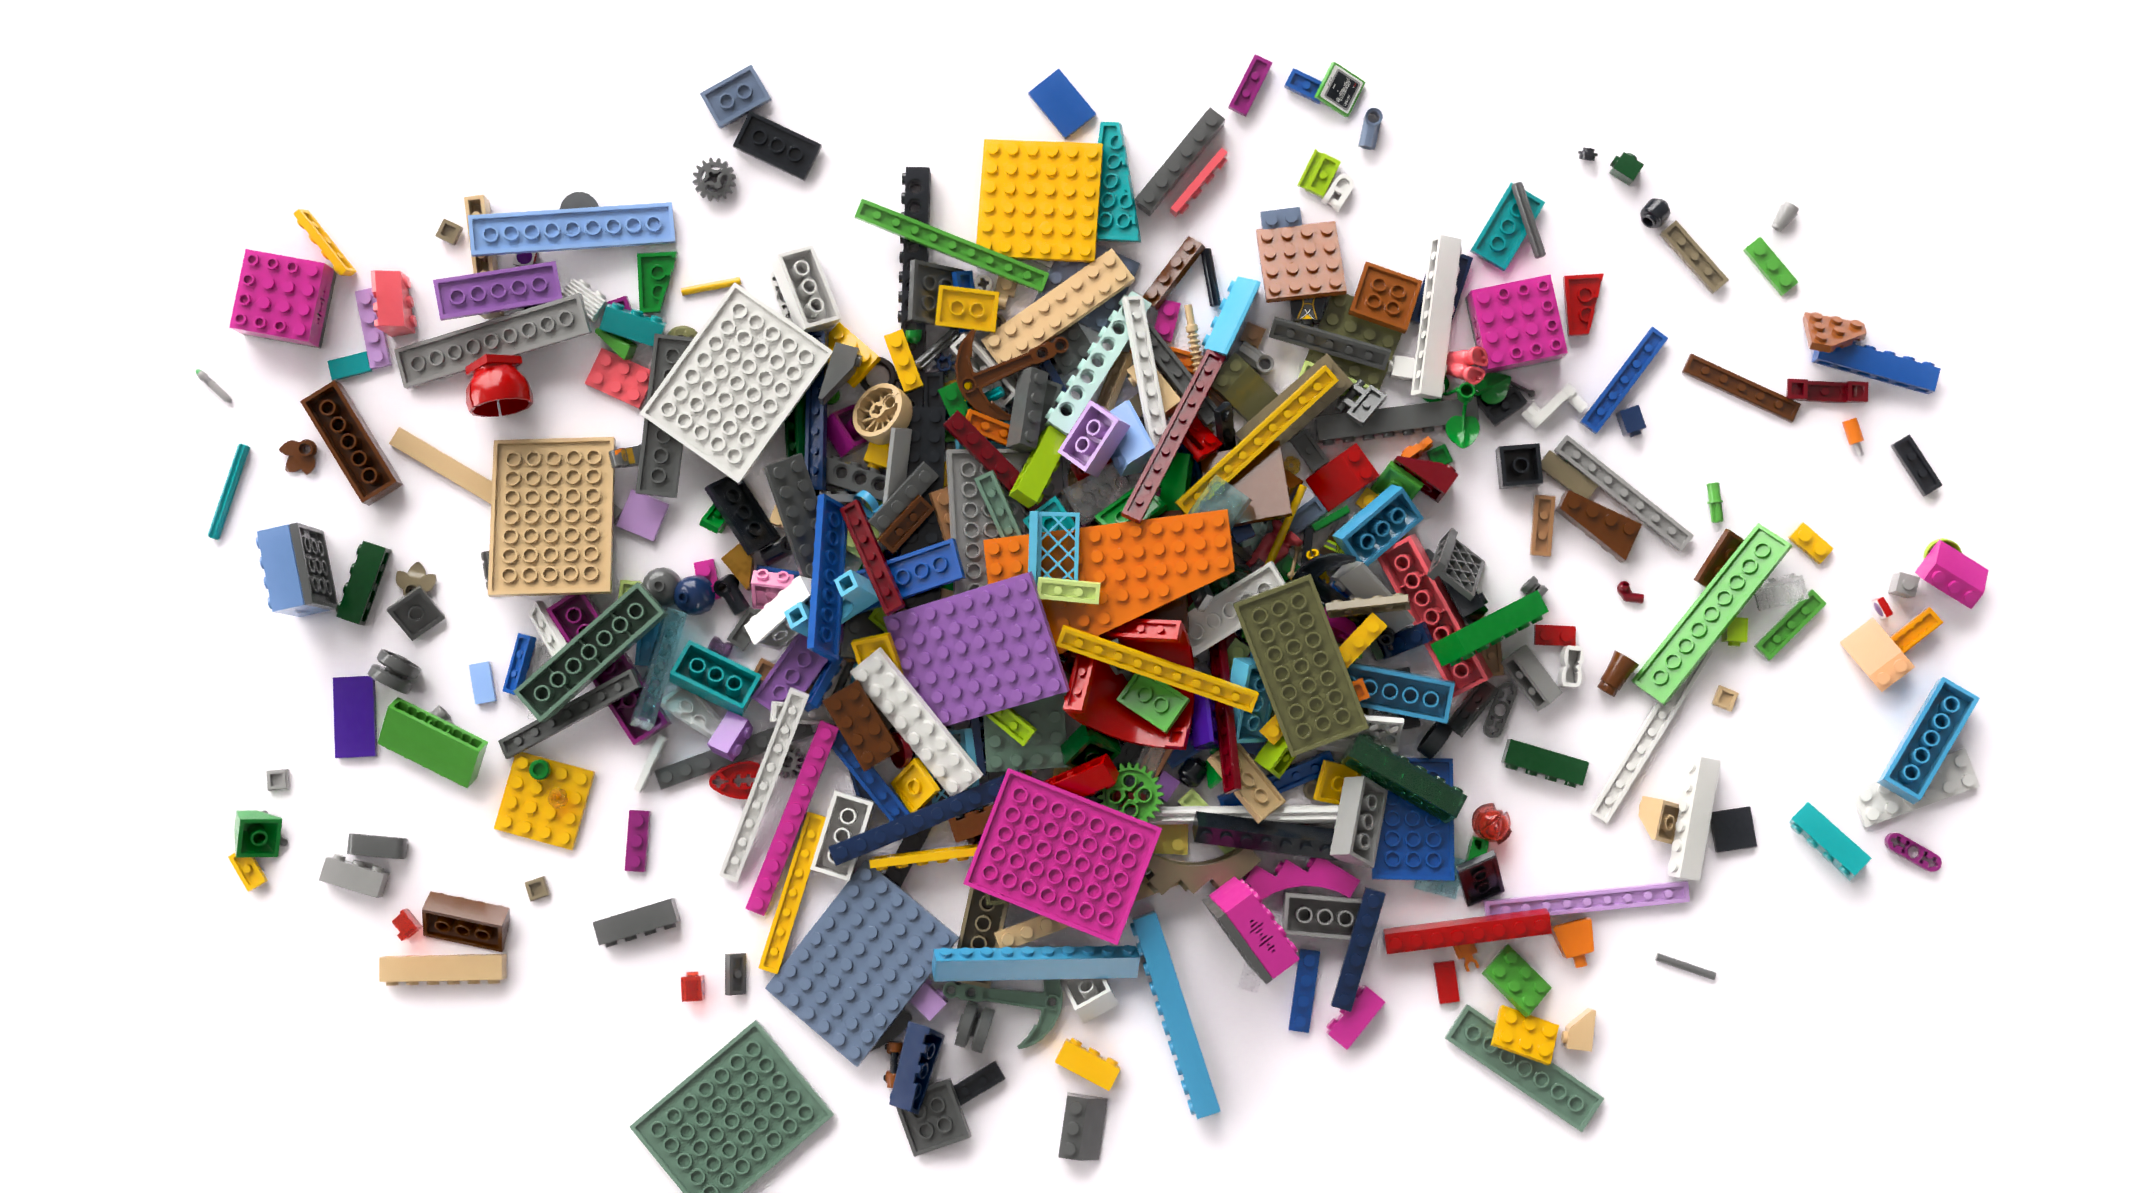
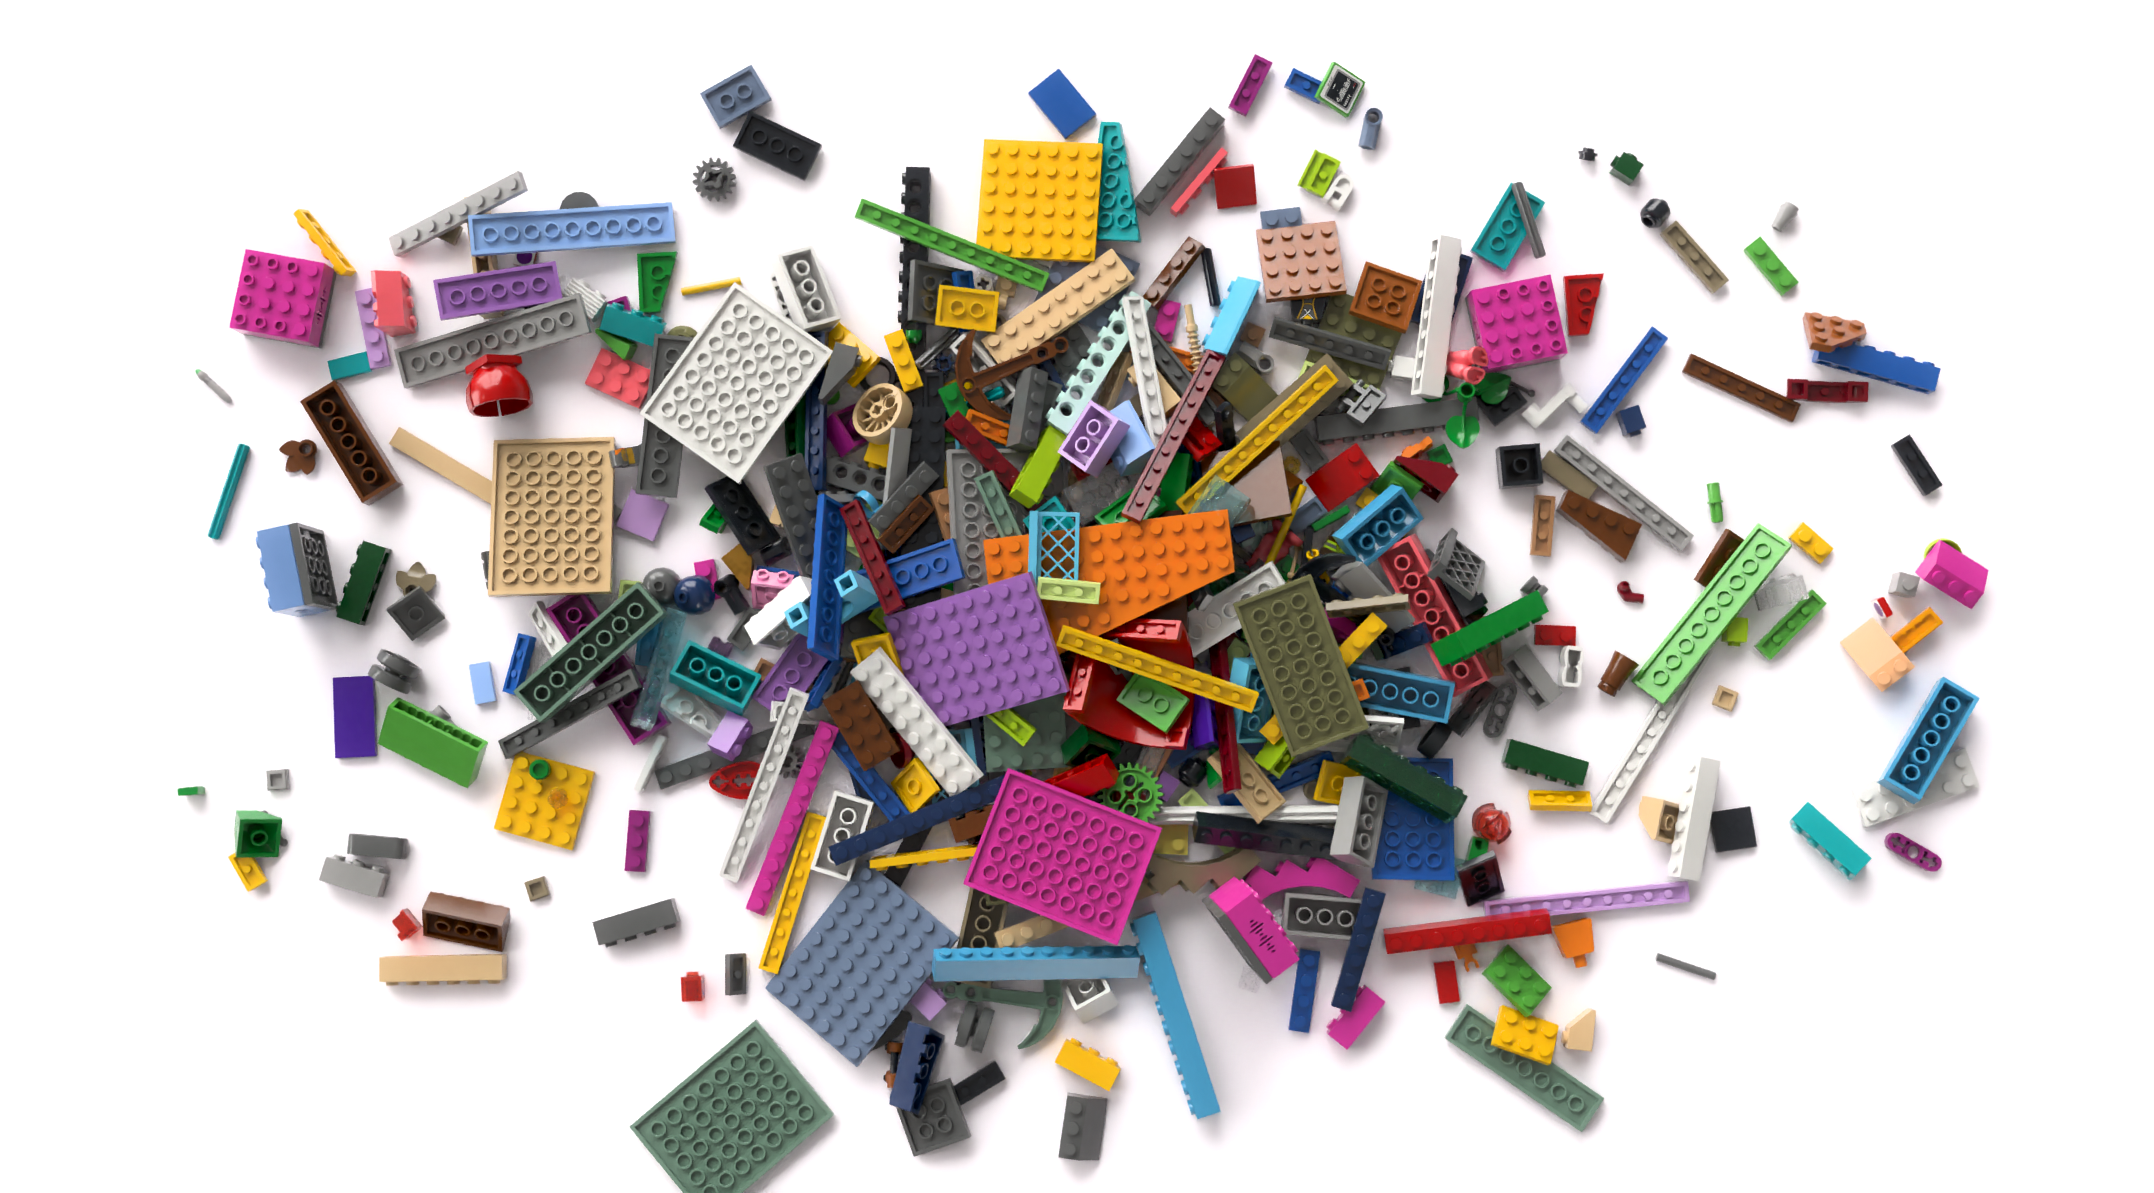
orange piece [1842,418,1864,457] -> none
none -> tile [177,786,205,796]
none -> plate [388,171,528,257]
none -> red tile [1213,164,1257,209]
none -> yellow plate [1527,790,1592,812]

